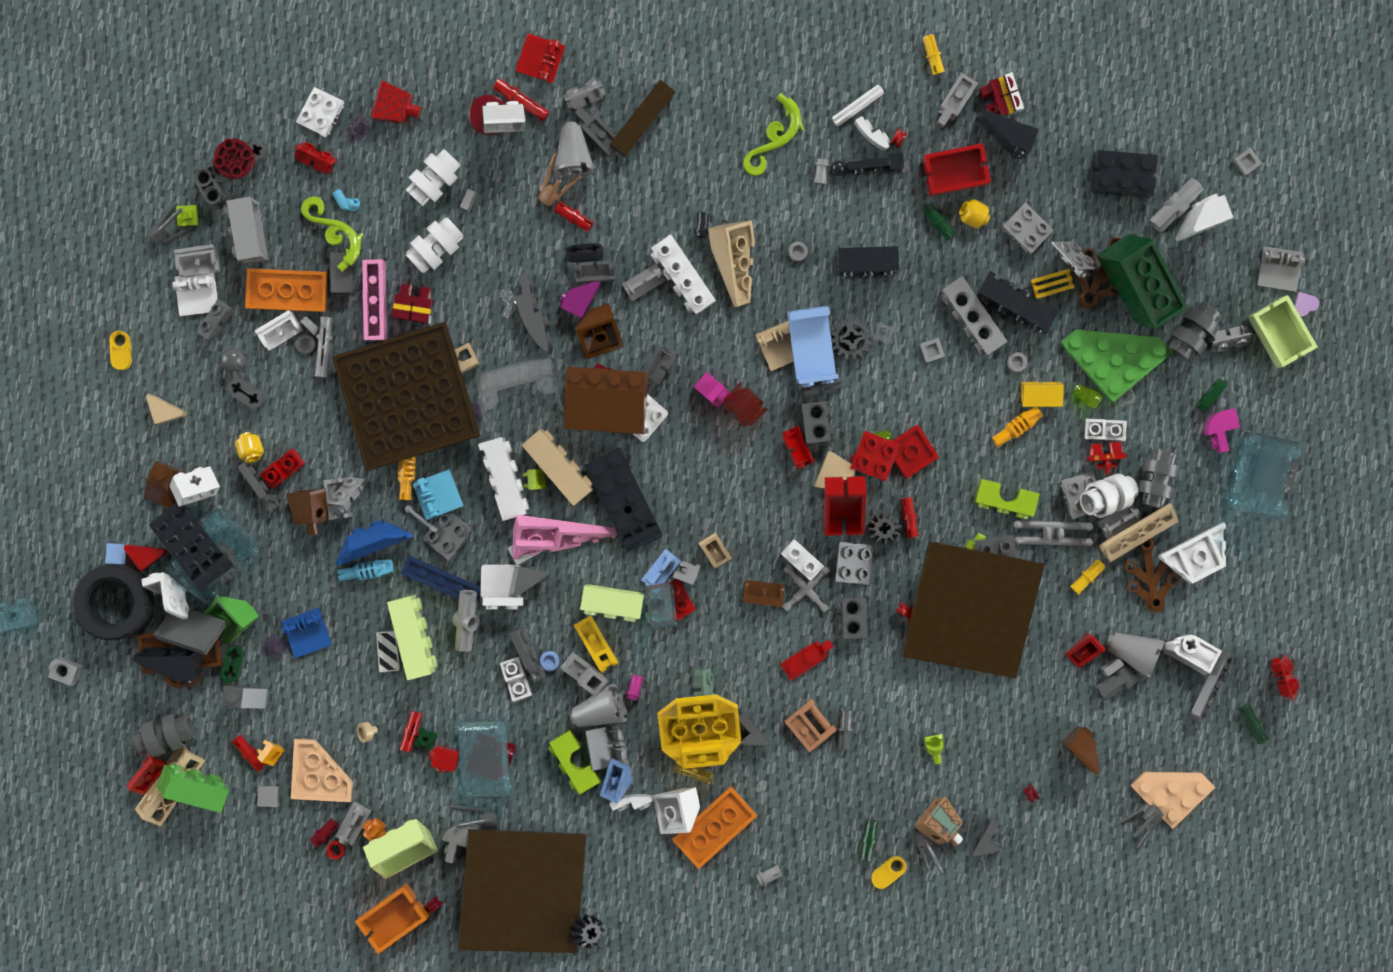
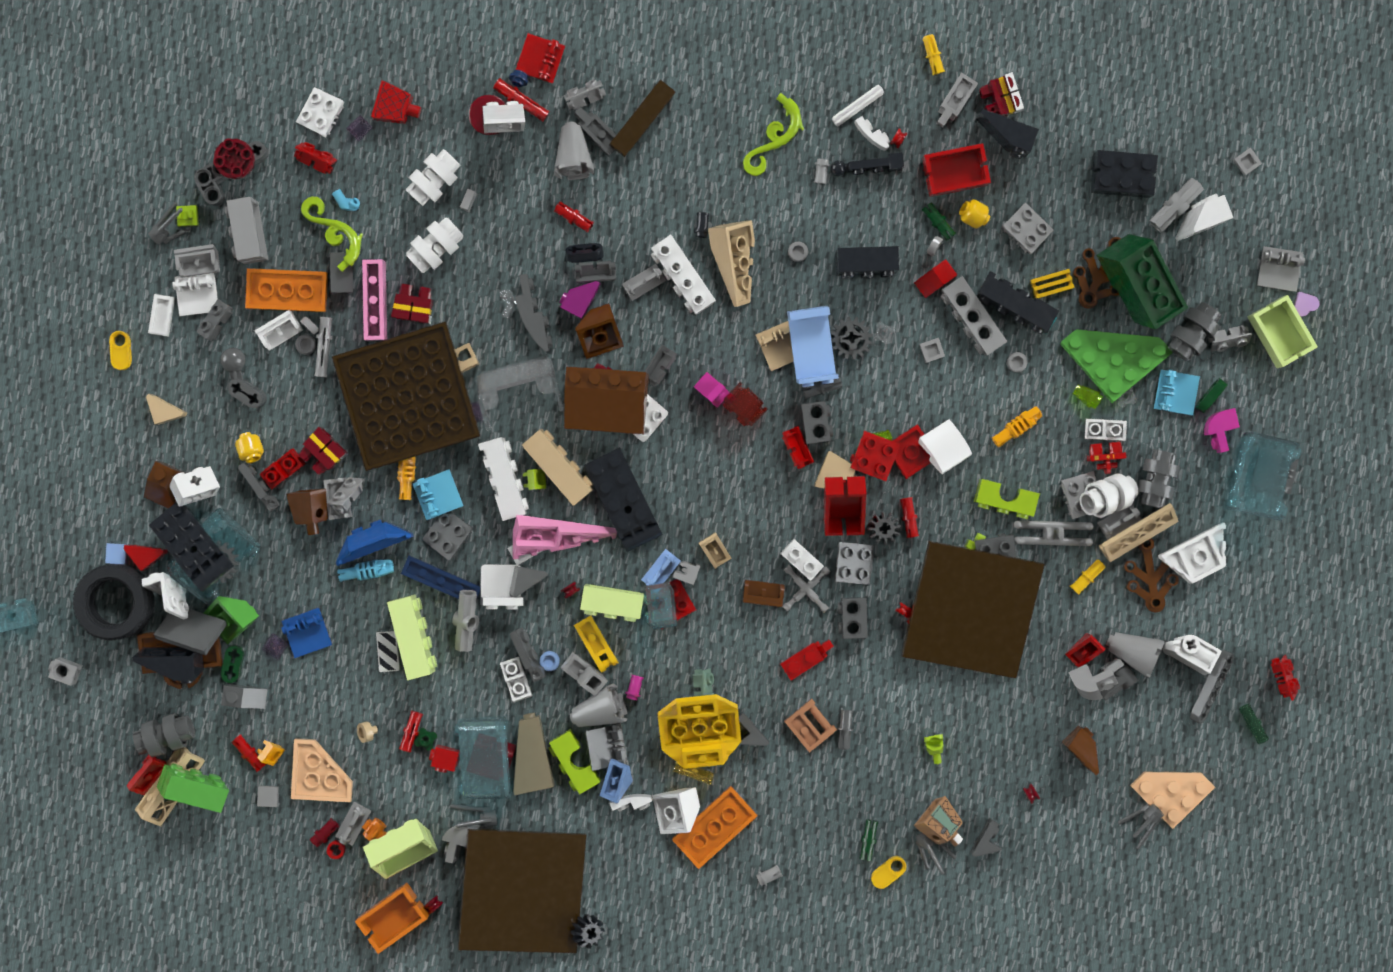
light grey hinge [405,505,438,533] -> none
medium nougat plant [538,154,581,206] -> none
yellow hinge [1021,382,1064,407] -> none
light grey hinge [1052,242,1098,279] -> none
none -> white tile [148,294,175,337]
none -> dark red hips [298,427,349,475]
none -> dark blue plate [509,70,528,87]
none -> dark tan slope [514,713,555,795]
none -> dark red bush [560,581,580,599]
none -> red slope [914,259,957,298]
none -> white slope [918,420,972,474]
none -> light grey tile [927,236,943,256]
none -> light grey brick [1068,664,1118,700]
none -> medium azure hinge [1154,370,1200,416]

